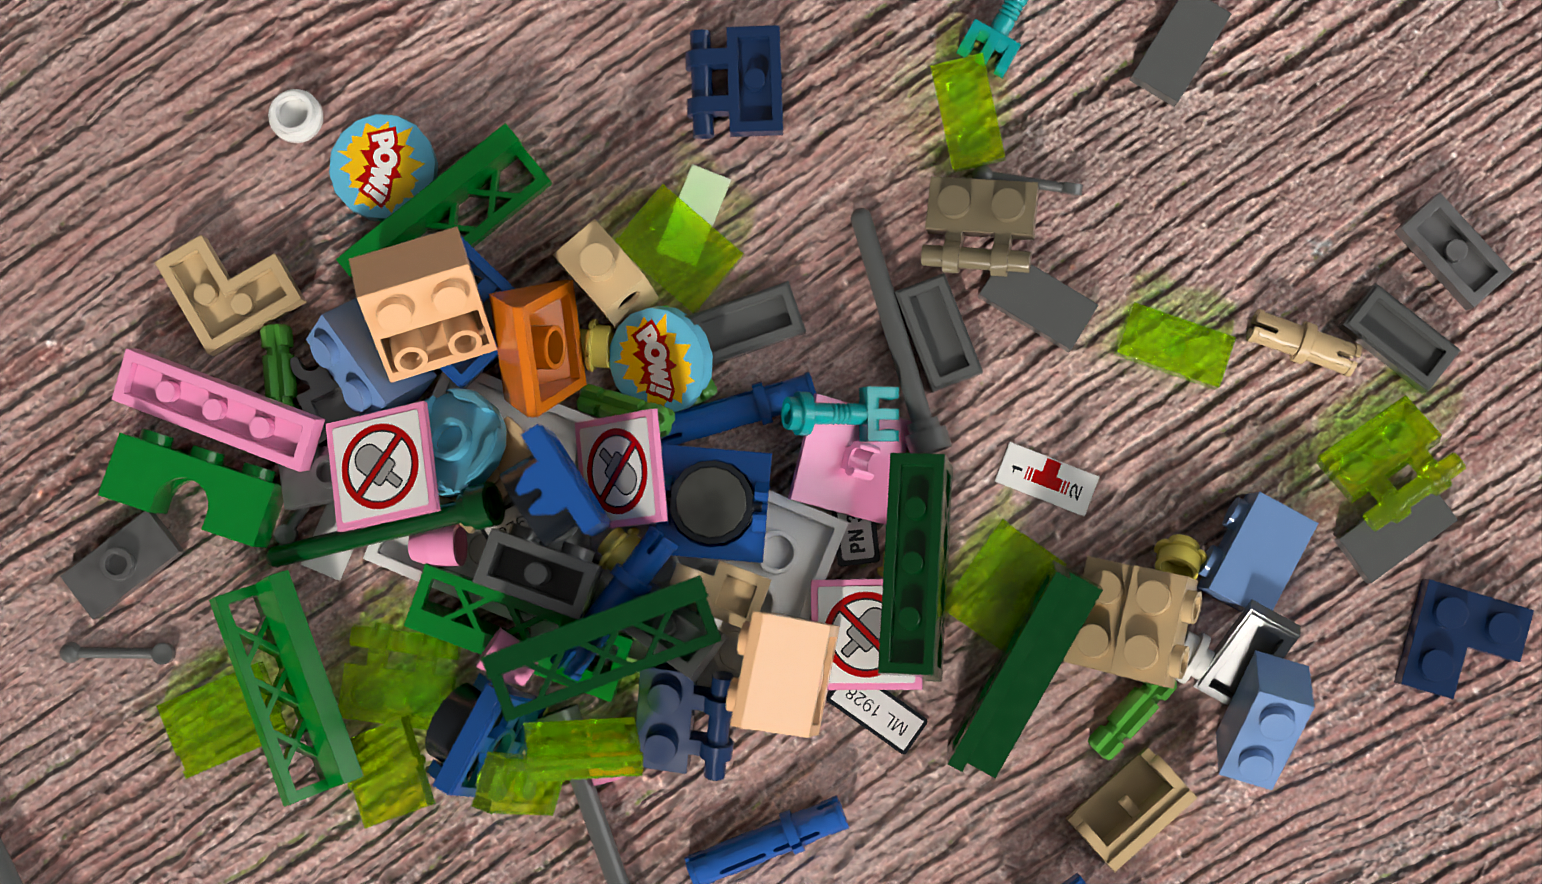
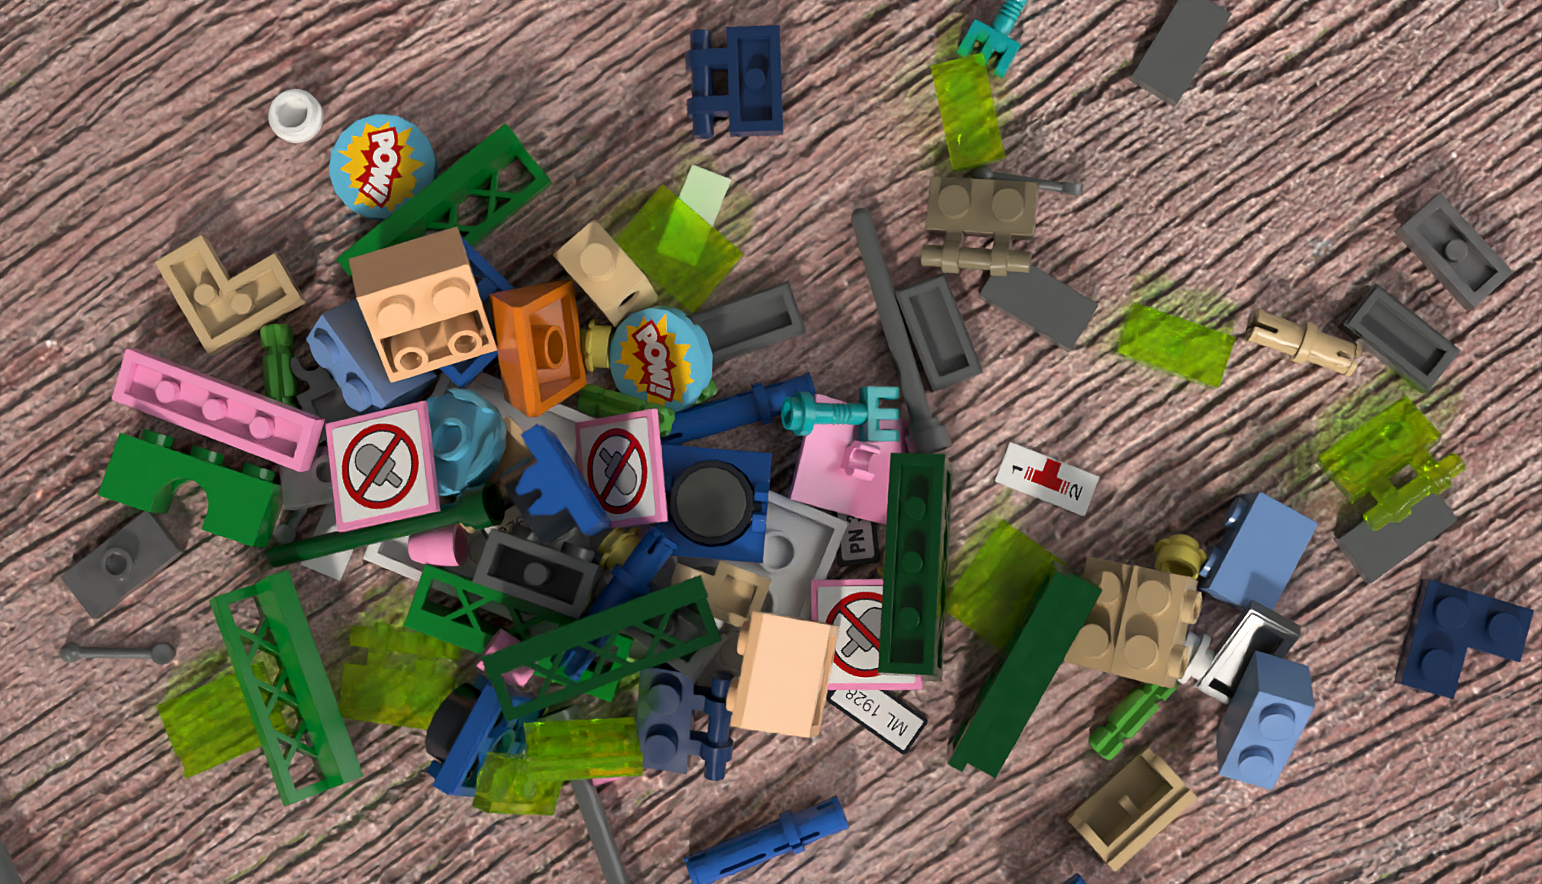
clear neon green piece [348,716,436,829] -> none

